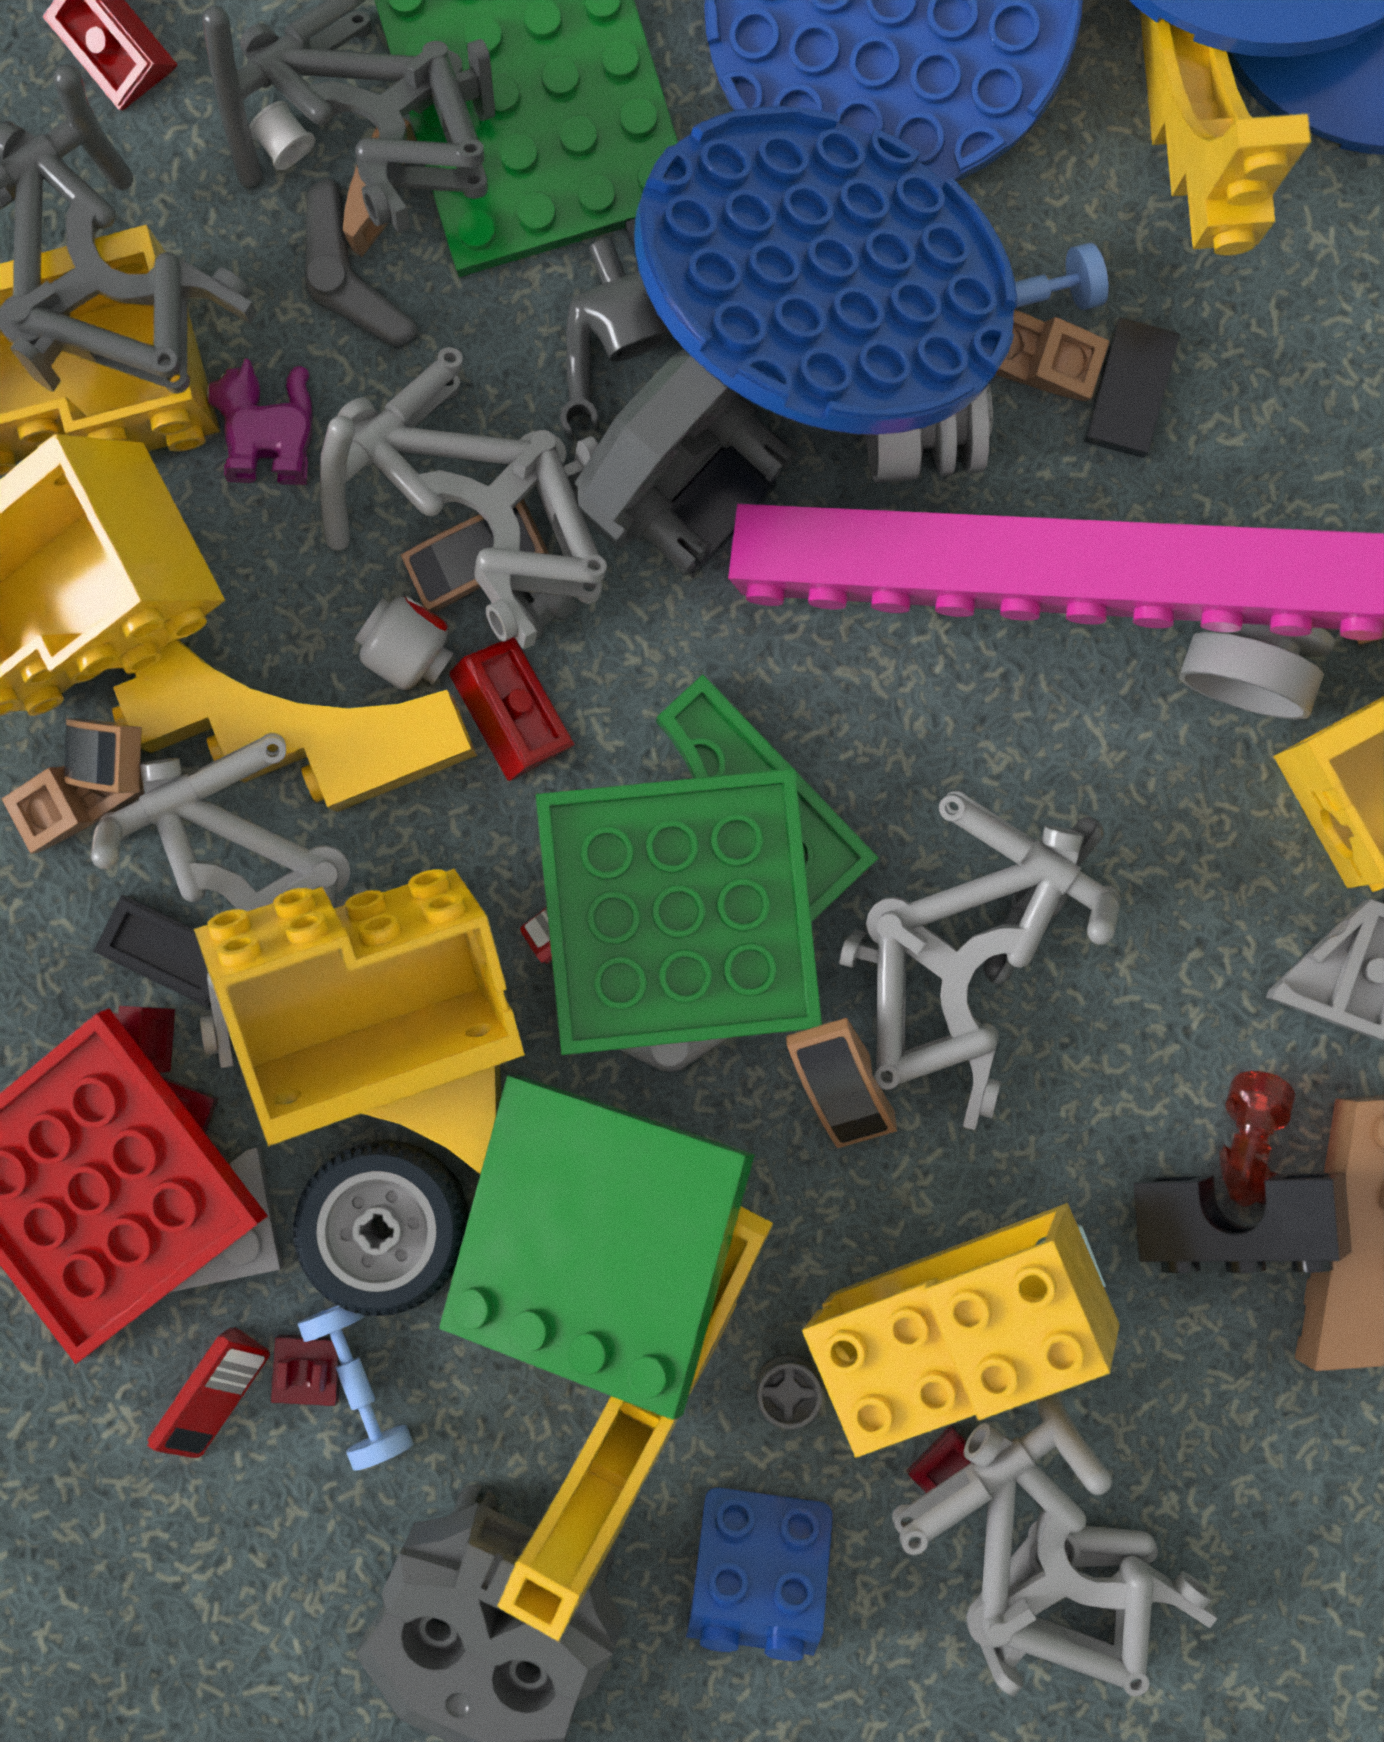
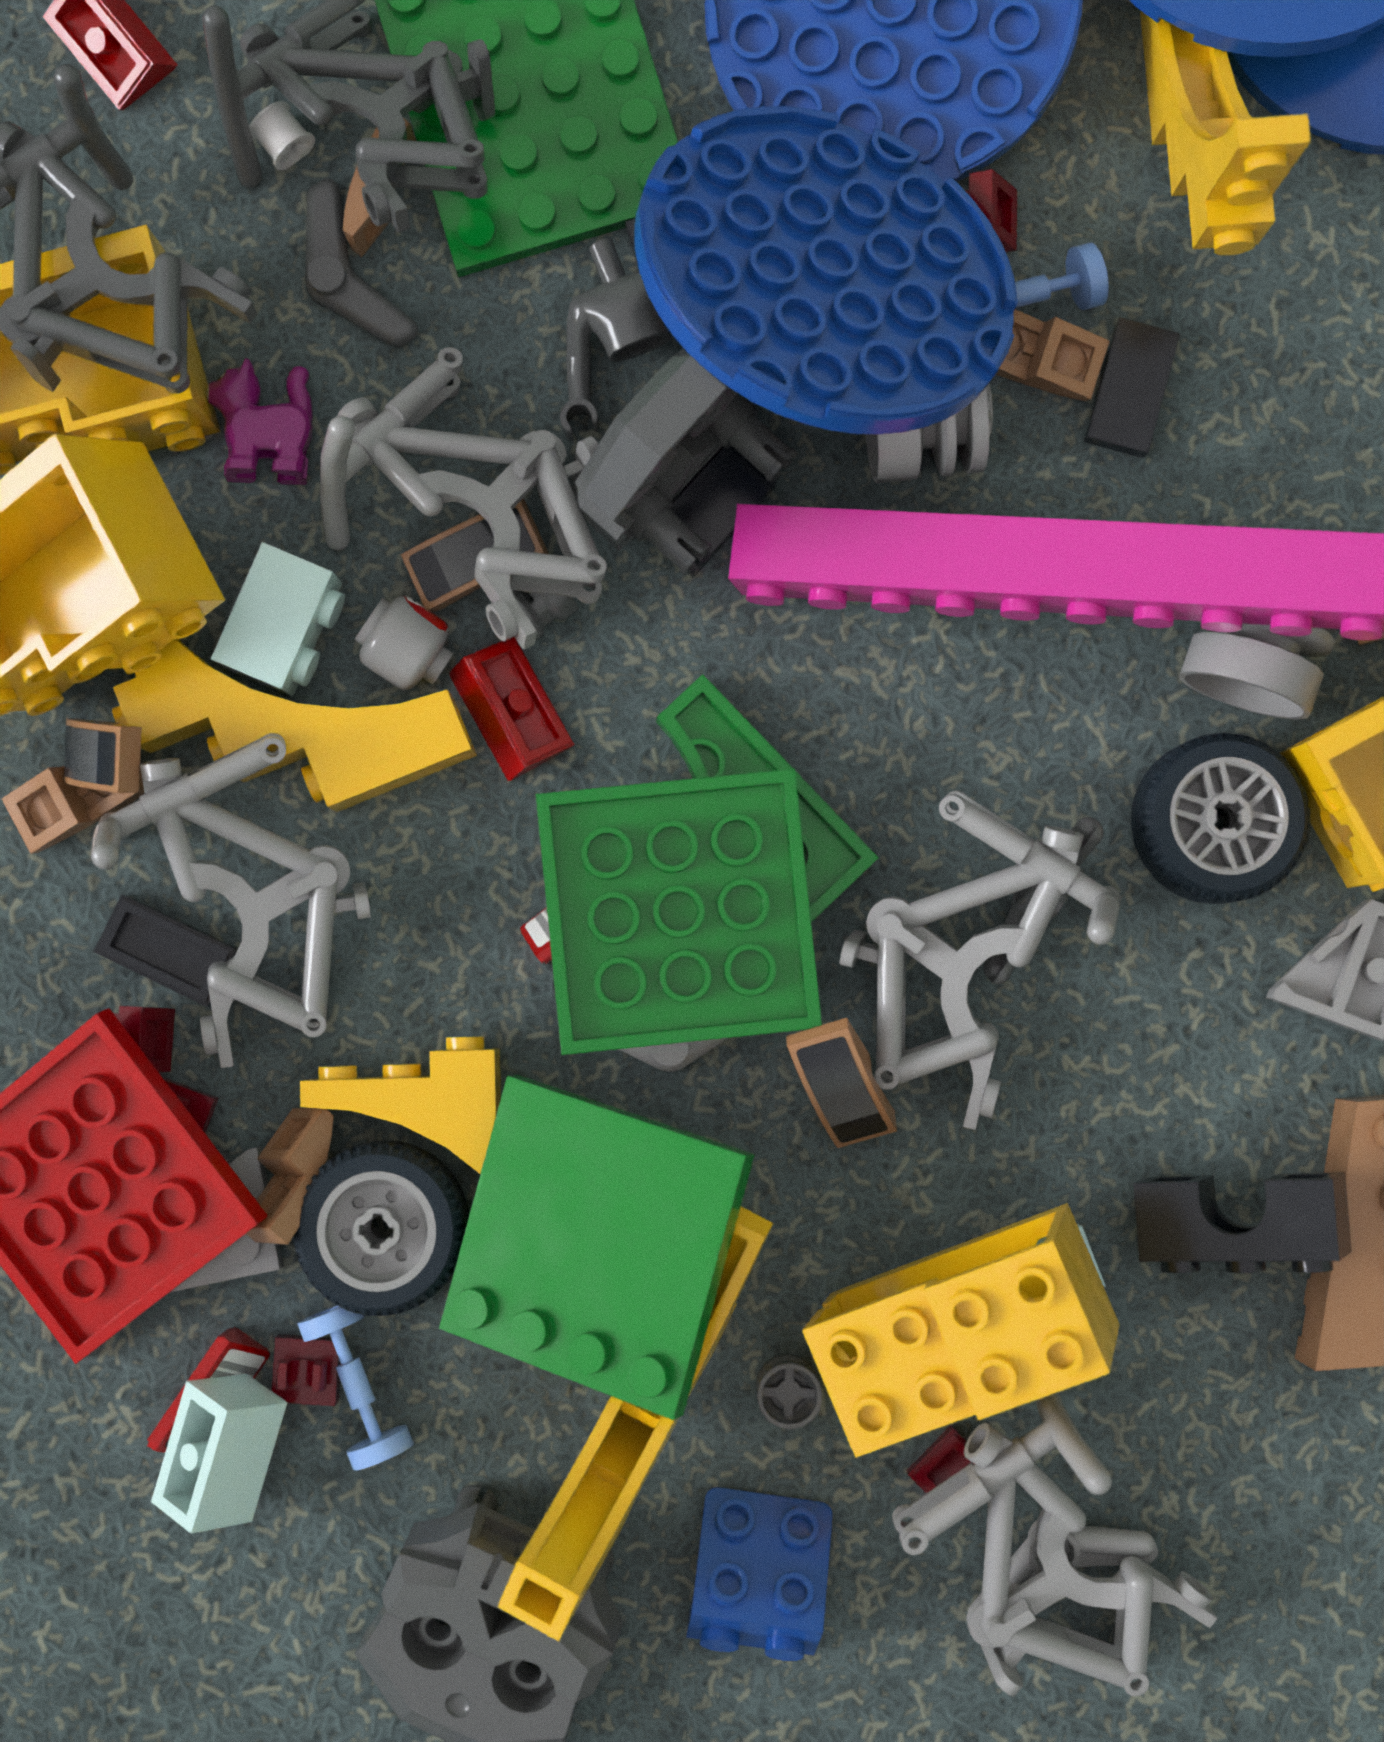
yellow piece [194,869,525,1146] -> none
clear red arm [1219,1071,1295,1207] -> none
none -> light aqua brick [151,1374,288,1534]
none -> light aqua brick [211,542,345,697]
none -> medium nougat slope [246,1108,334,1245]
none -> dark red tile [965,169,1017,252]
none -> wheel [1131,733,1310,904]

